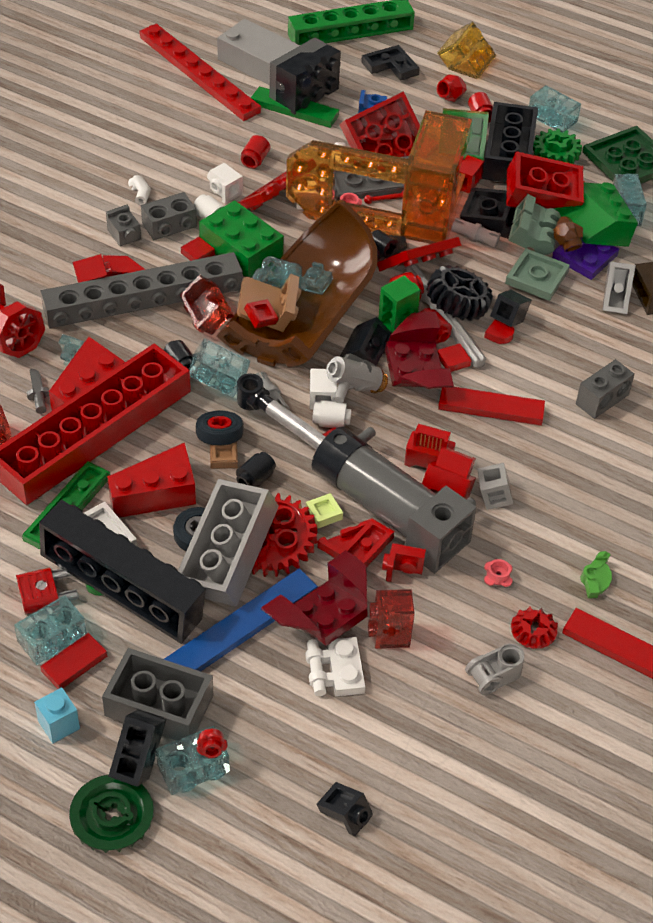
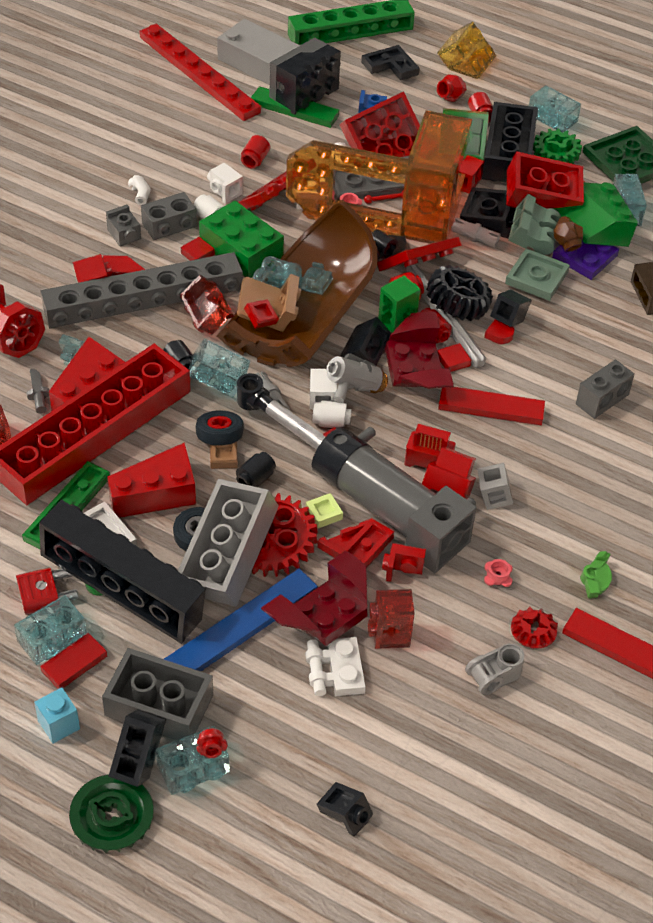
light grey slope [602,262,636,314] -> none

